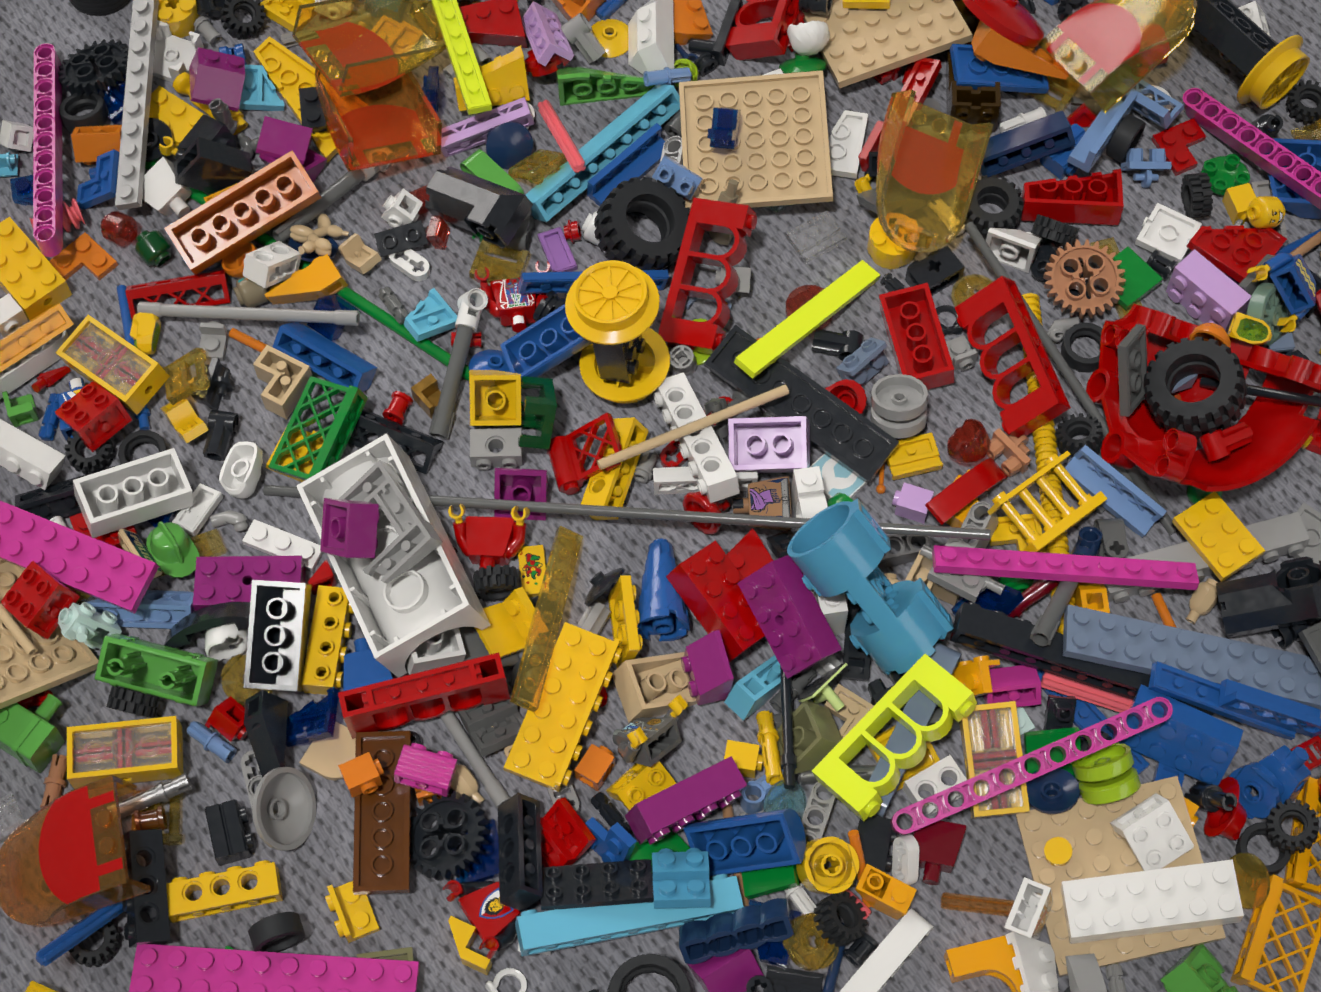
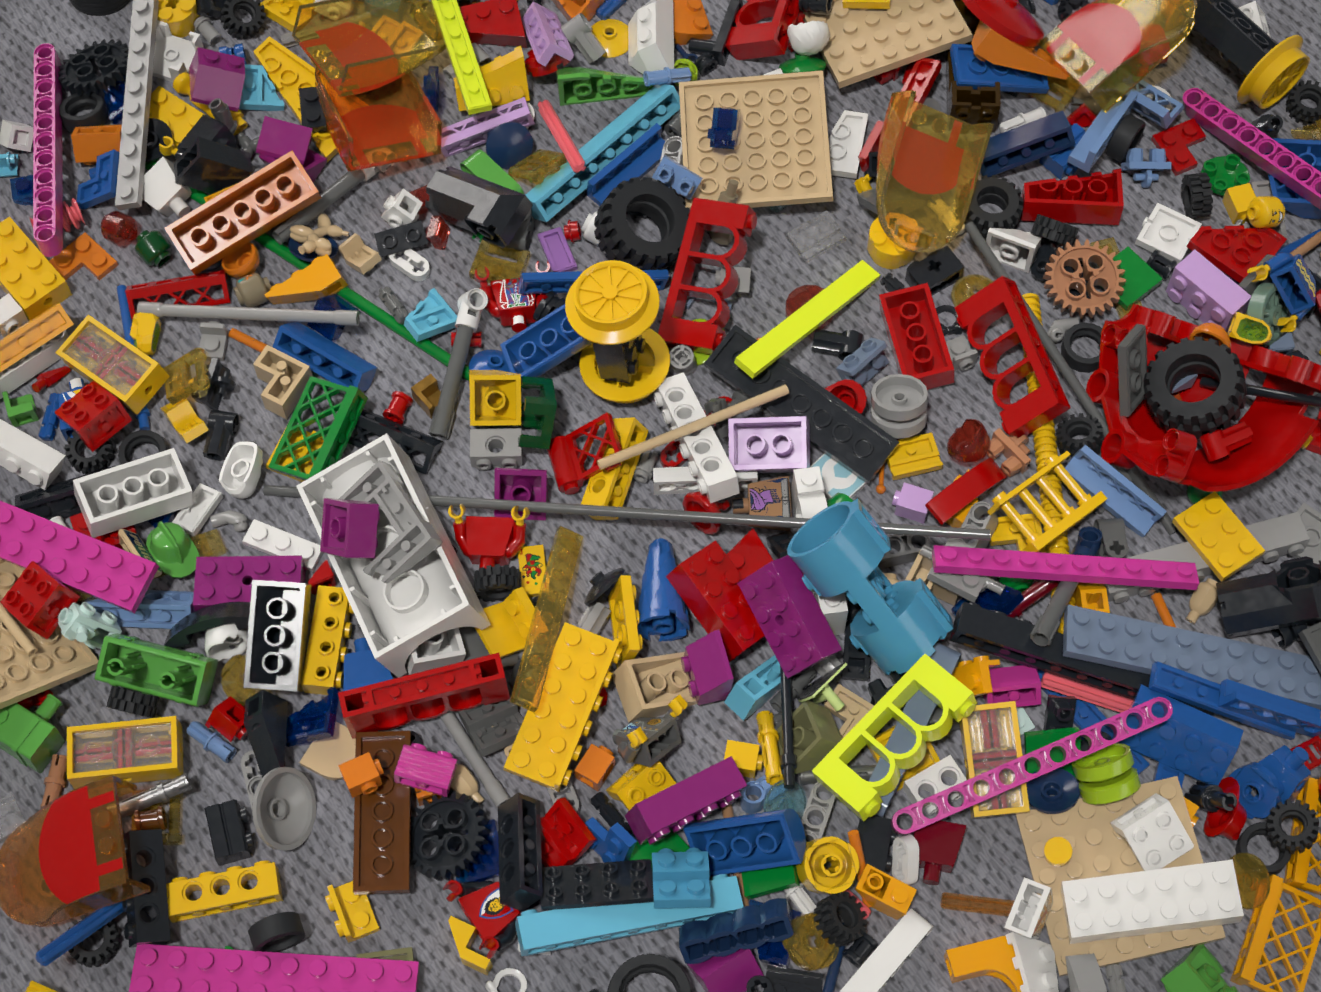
white brick [242,241,301,288] -> none

